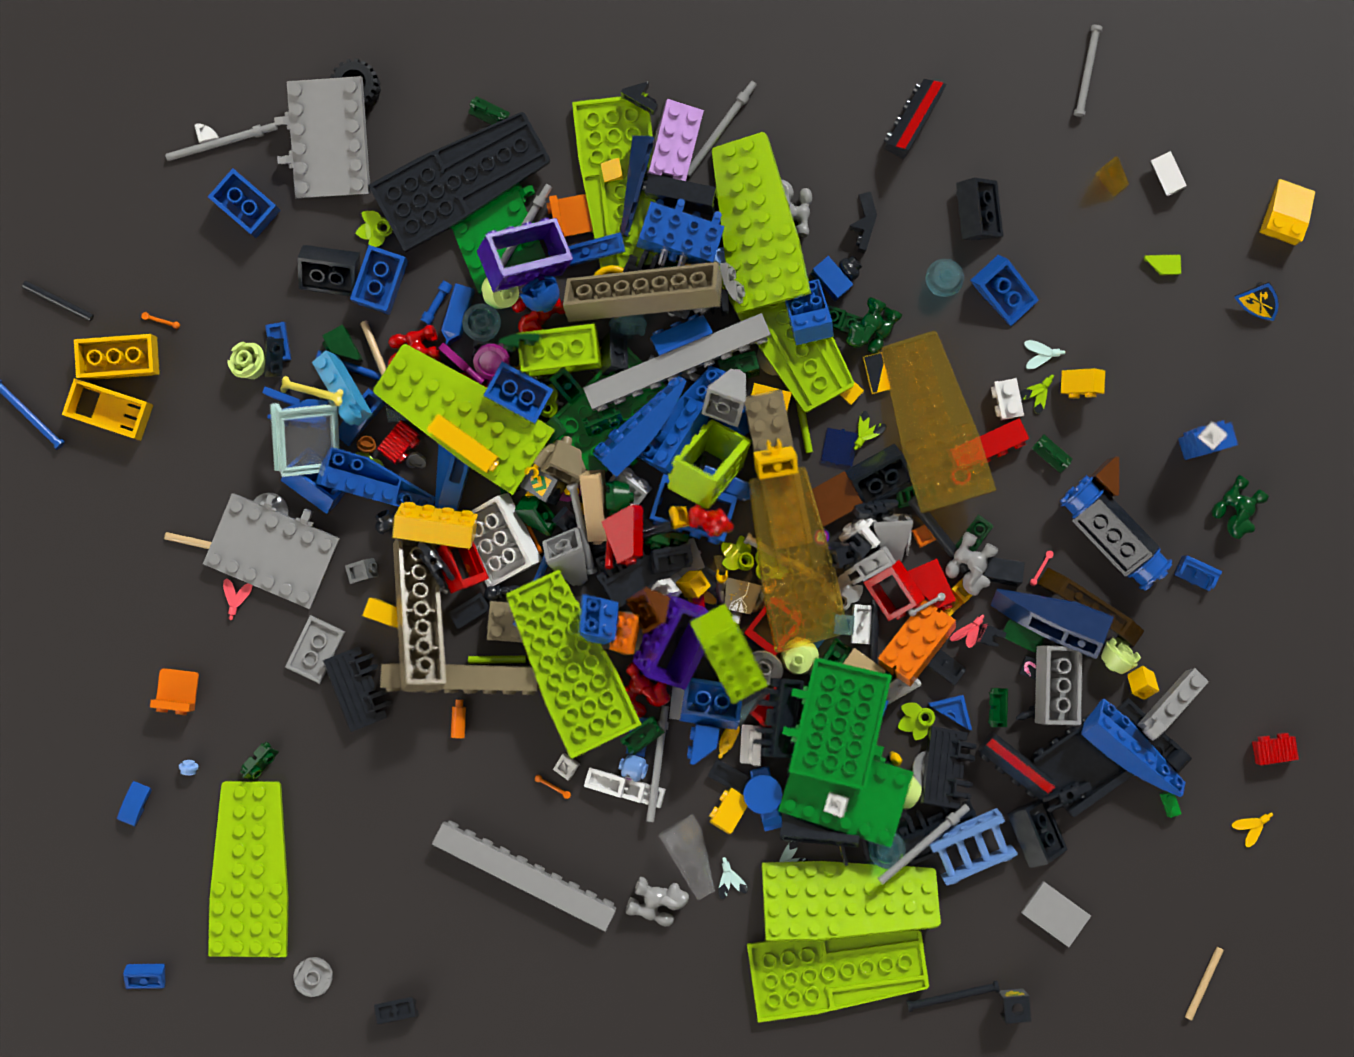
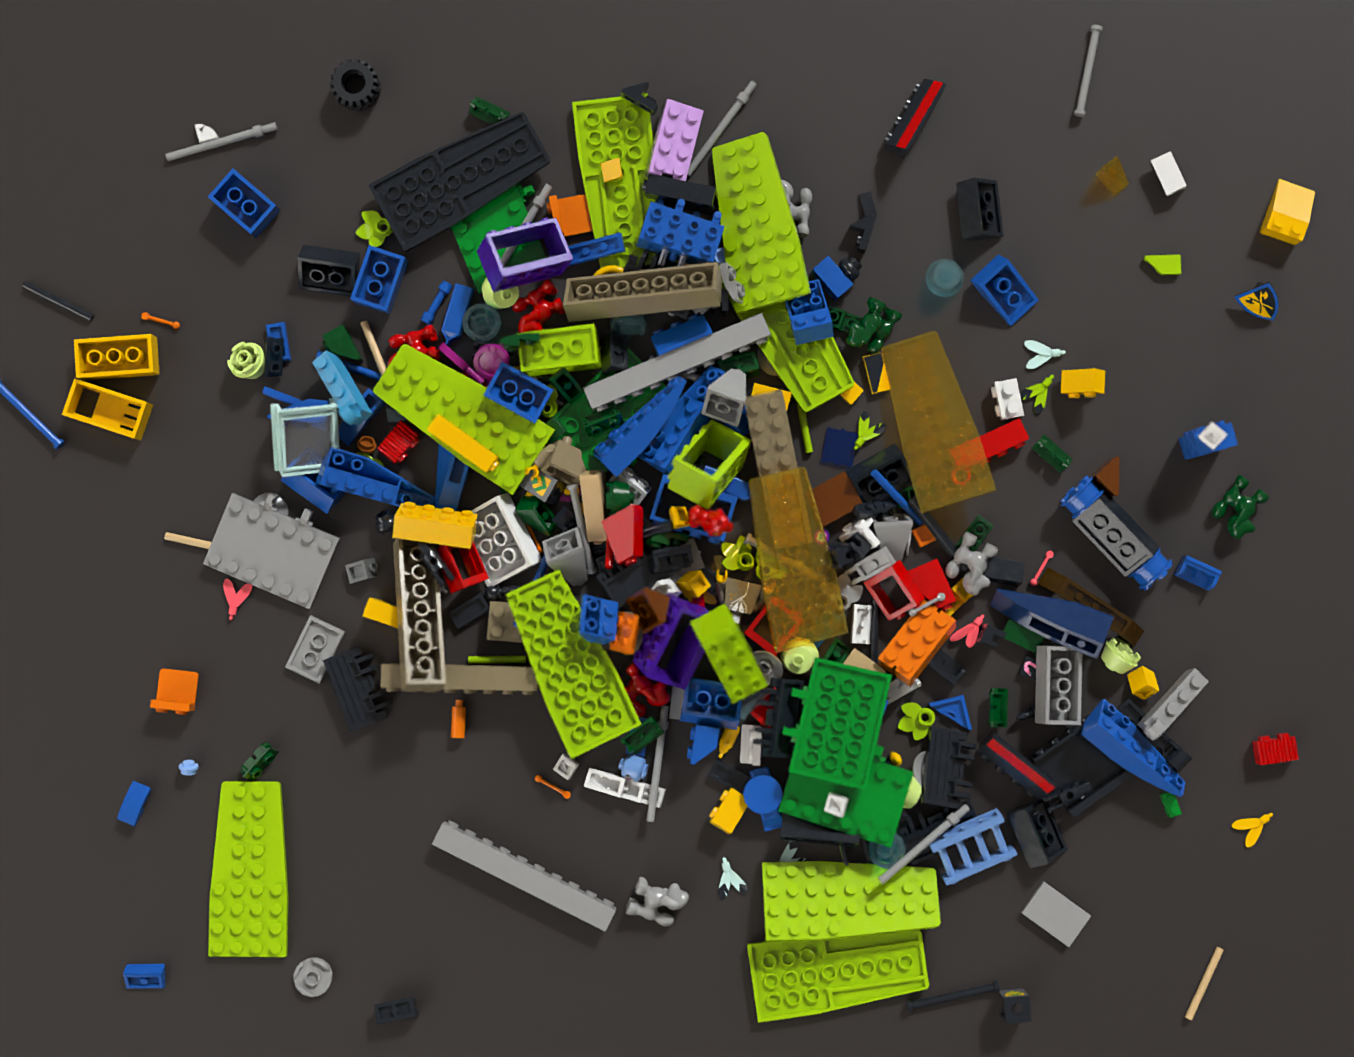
light grey hinge [274,76,371,198] -> none
light yellow piece [280,376,344,406] -> none
dark grey piece [406,452,427,468] -> none
blue cylinder [520,276,560,312] -> none
dark blue wedge [621,135,655,237] -> none
clear wedge [659,814,715,901] -> none
yellow brick [753,439,798,479] -> none
clear light blue slope [834,614,855,635] -> none
none -> blue bar [871,469,923,526]

